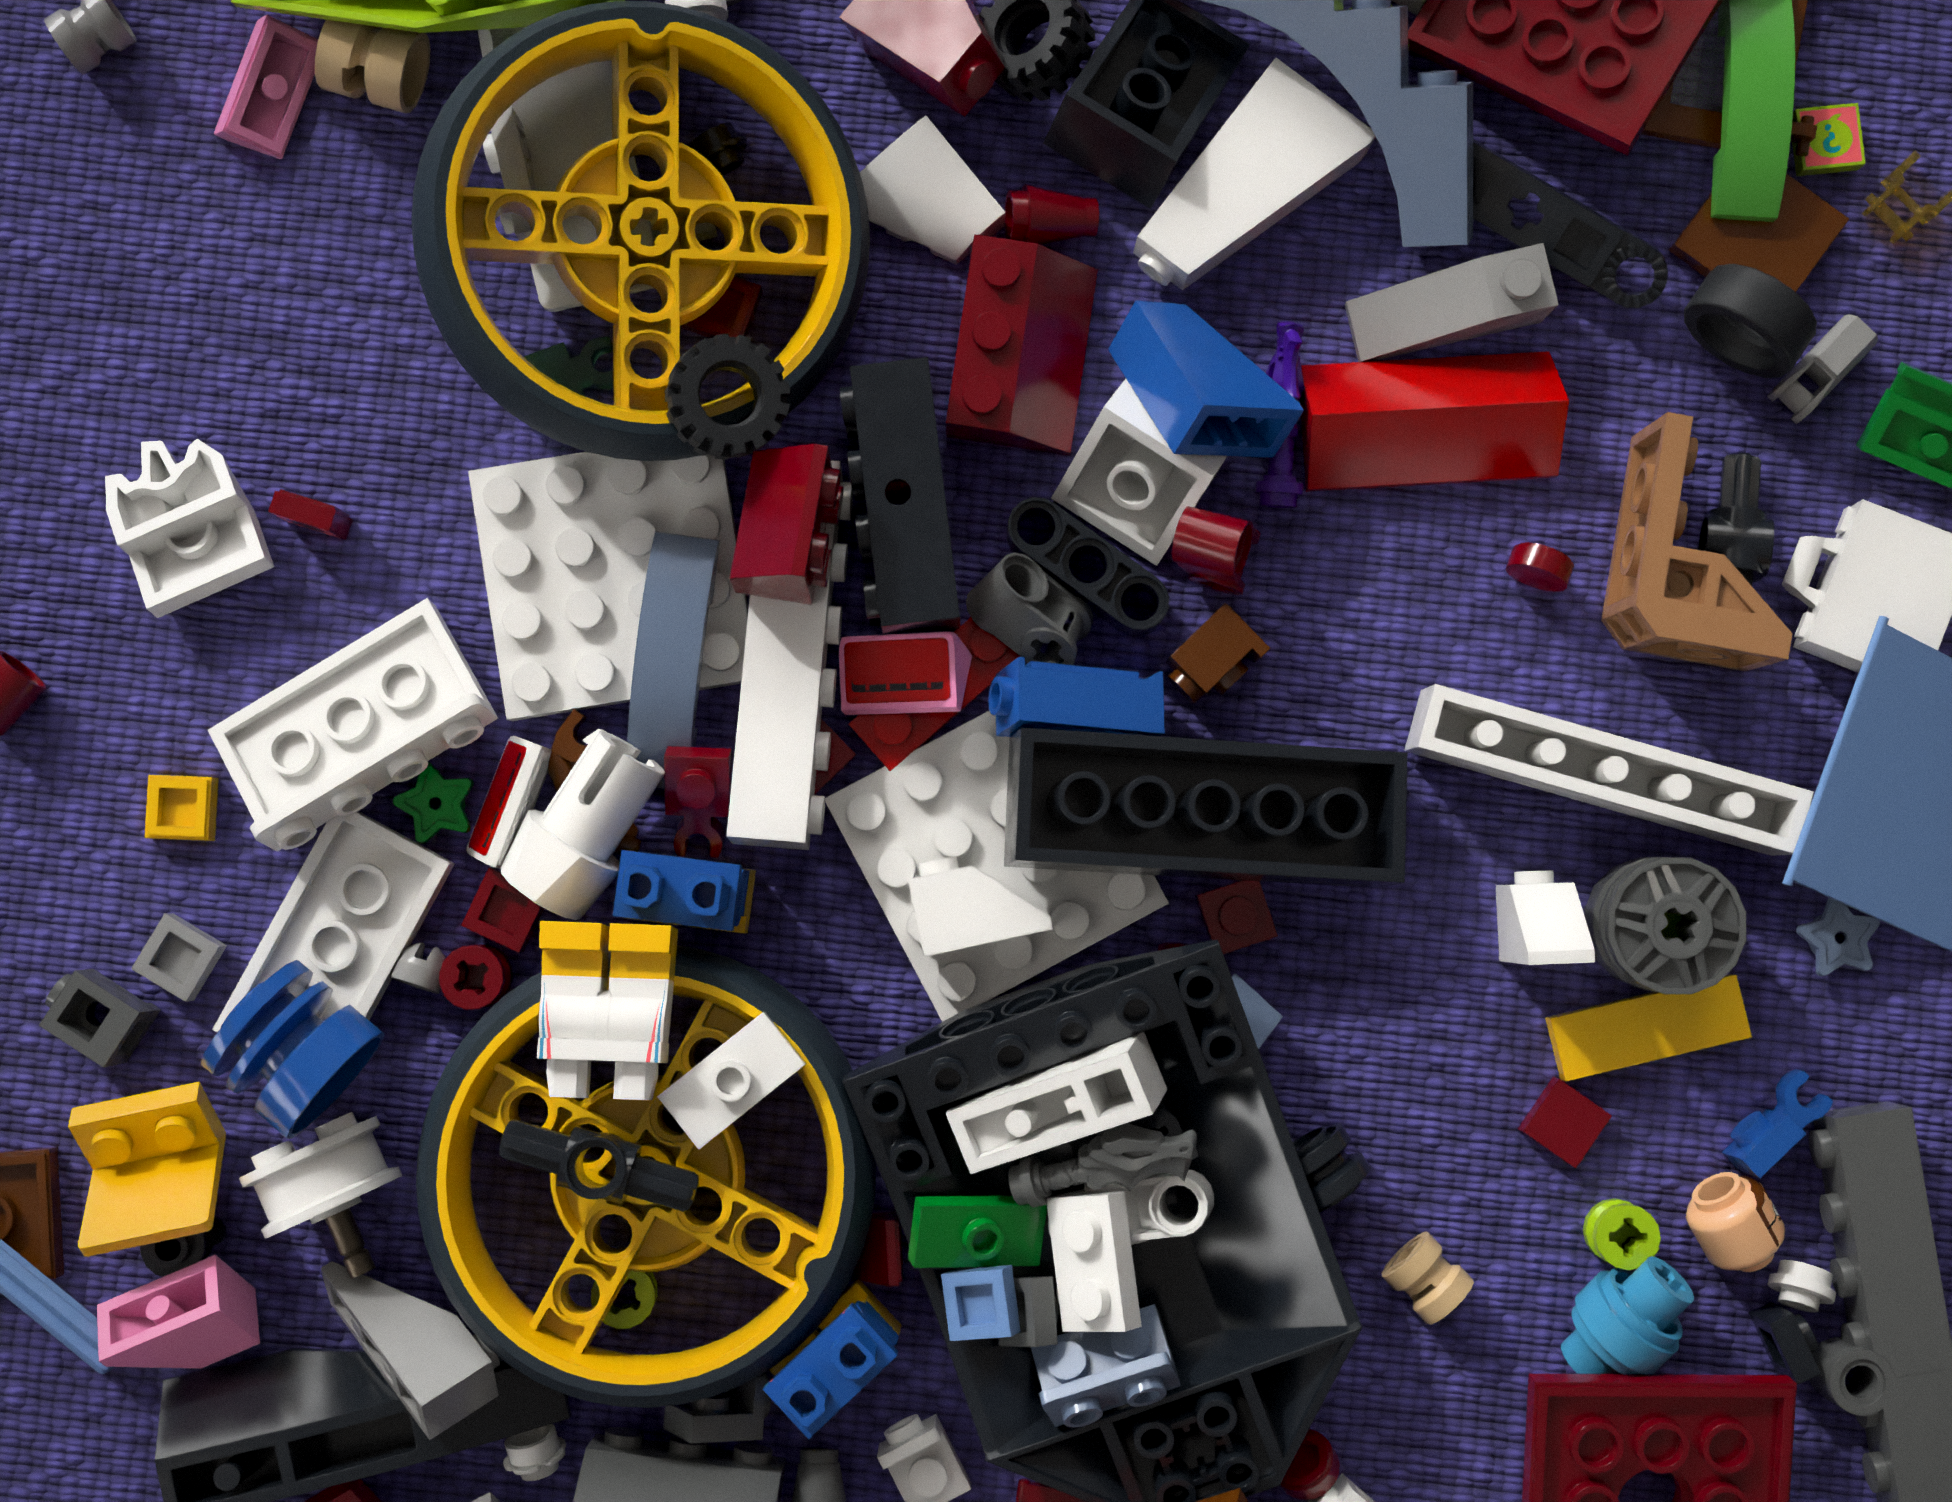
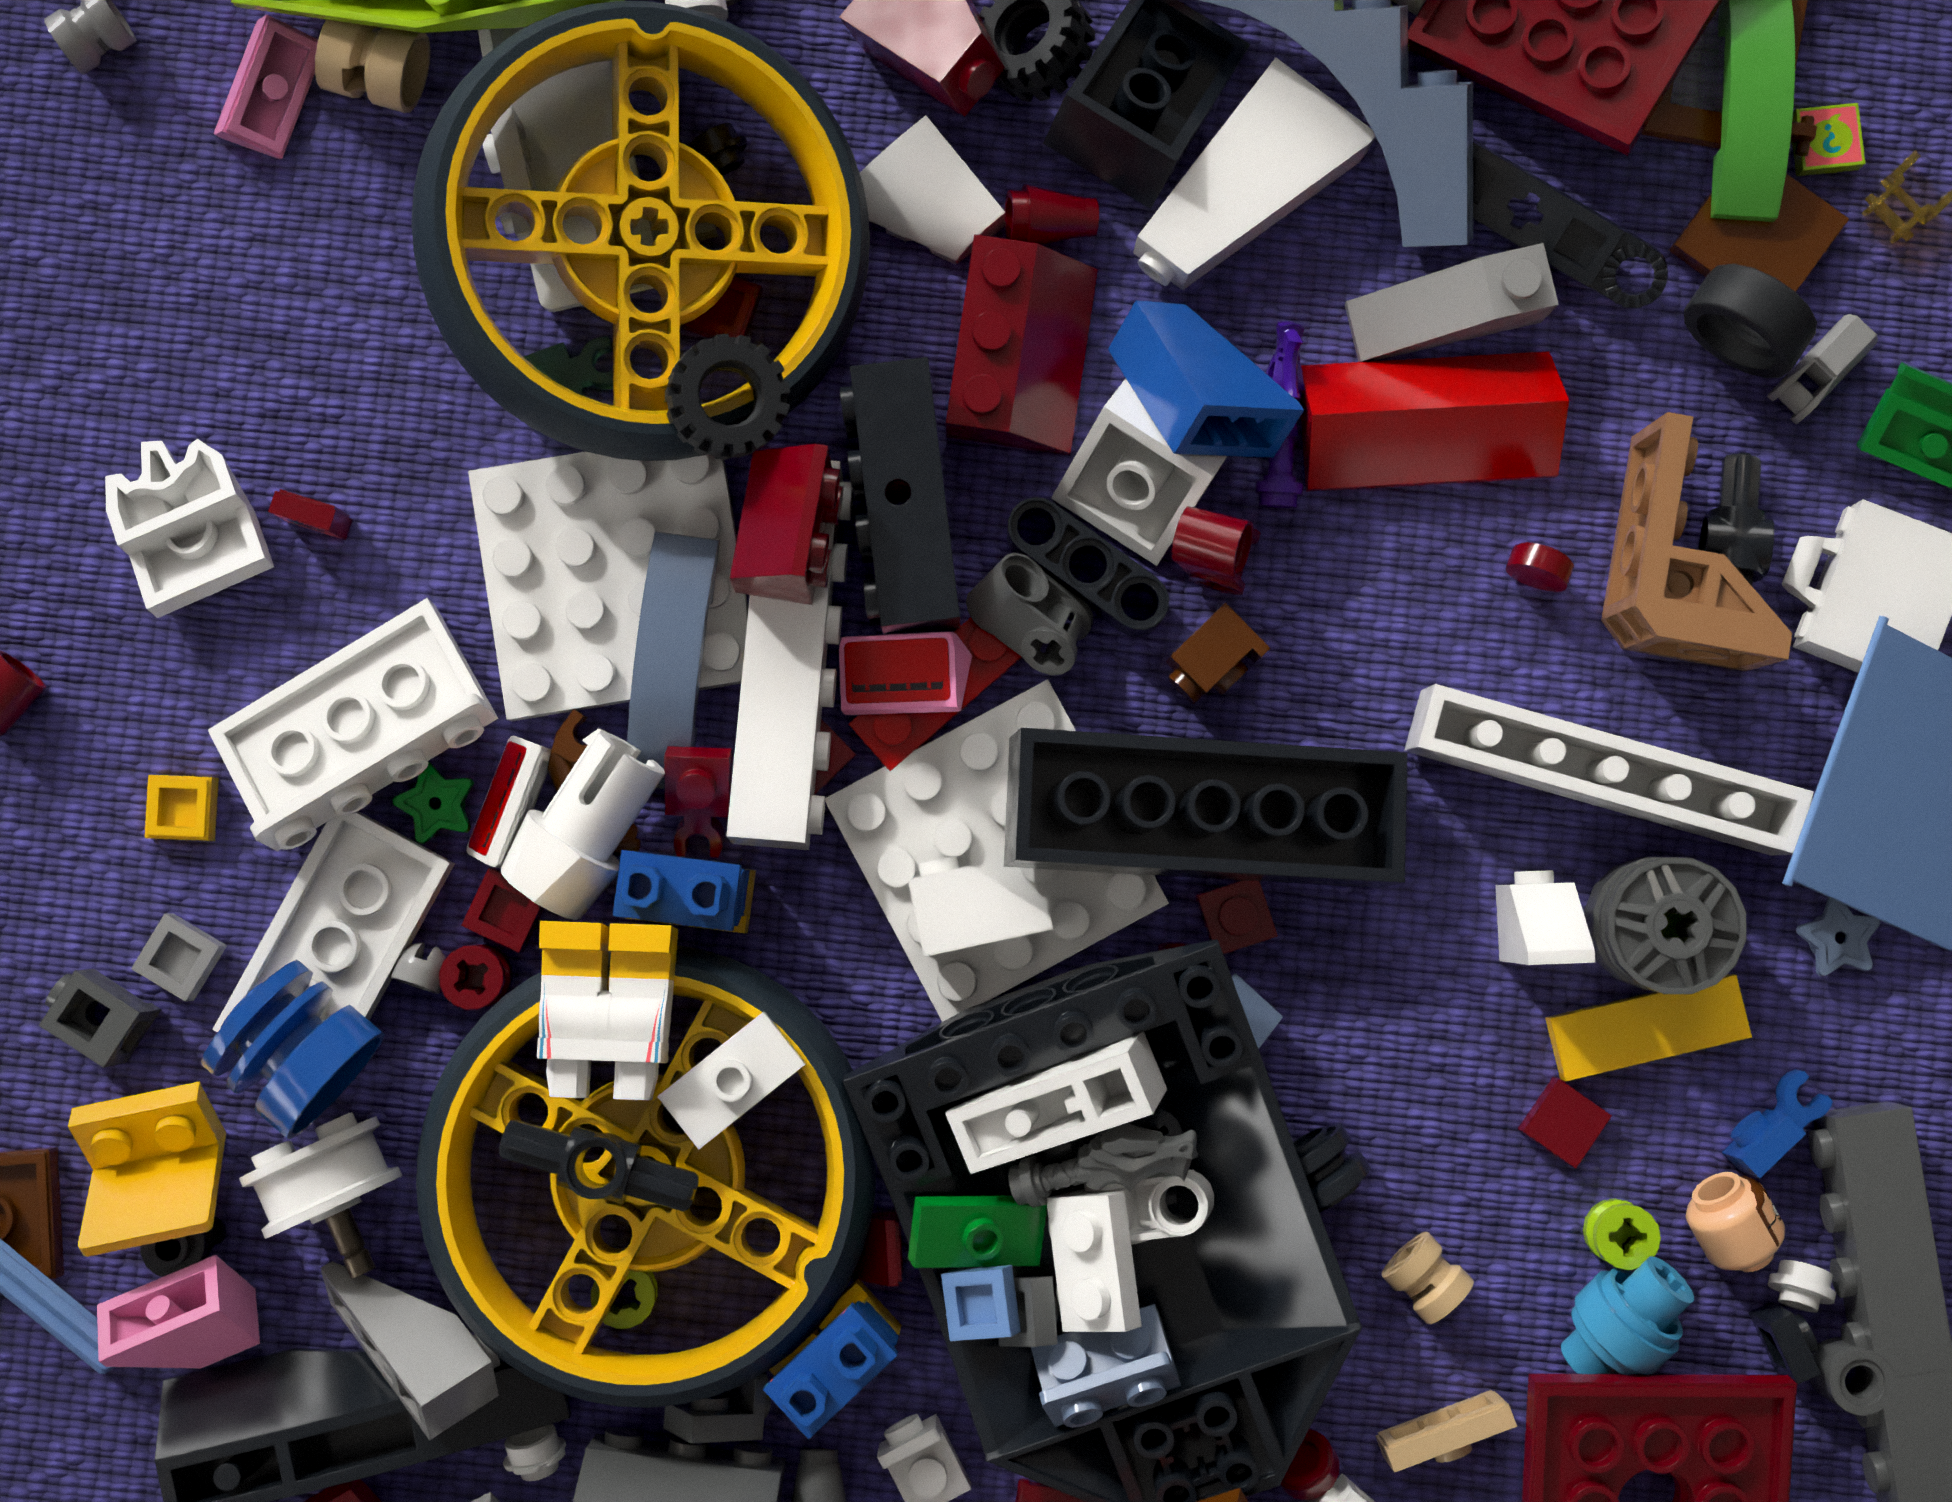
blue window [988,657,1165,737] -> none
none -> tan plate [1376,1390,1517,1473]

